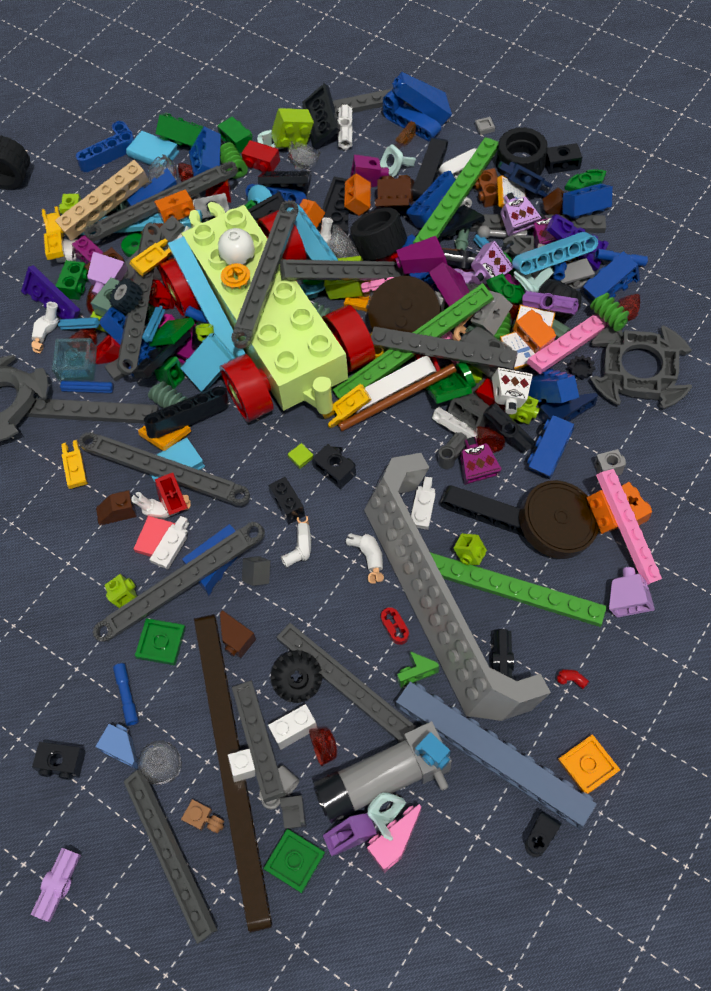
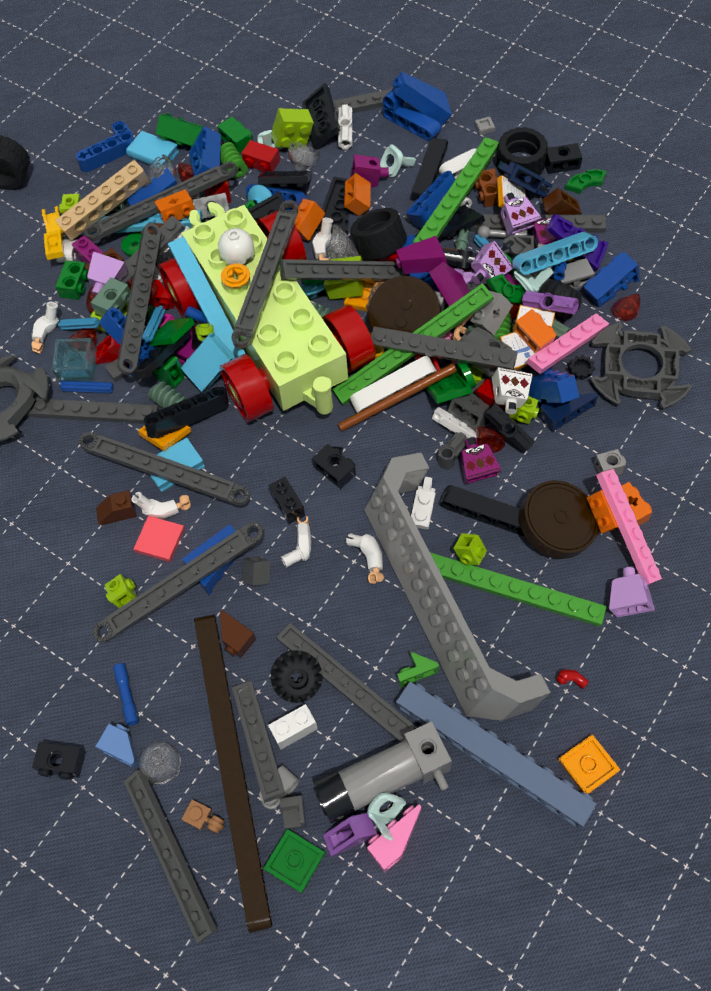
dark purple wing [21,265,80,319] -> none
lavender piece [31,848,81,922] -> none
yellow hinge [62,440,88,489] -> none
black wheel [109,278,143,314] -> none
yellow hinge [130,239,172,276] -> none
green tile [135,618,186,666] -> none
white hinge [149,516,189,570] -> none
red slope [154,472,187,515] -> none
white brick [228,749,255,782] -> none
medium azure beam [287,204,338,261] -> none
lime tile [287,443,314,469] -> none
clear red piece [309,728,337,766] -> none
yellow hinge [323,384,372,428] -> none
bright pink axle [361,277,394,293] -> none
reddish brown bracket [375,175,415,208] -> none
red beam [381,607,409,645] -> none
clear orange tile [395,121,416,145] -> none
dark azure brick [415,732,451,770] -> none
black piece [492,629,514,679] -> none
black piece [525,811,562,857] -> none
blue brick [527,415,575,479] -> none
blue brick [563,184,613,218] -> none
bright green piece [590,293,629,331] -> none
blue piece [595,249,648,267] -> none

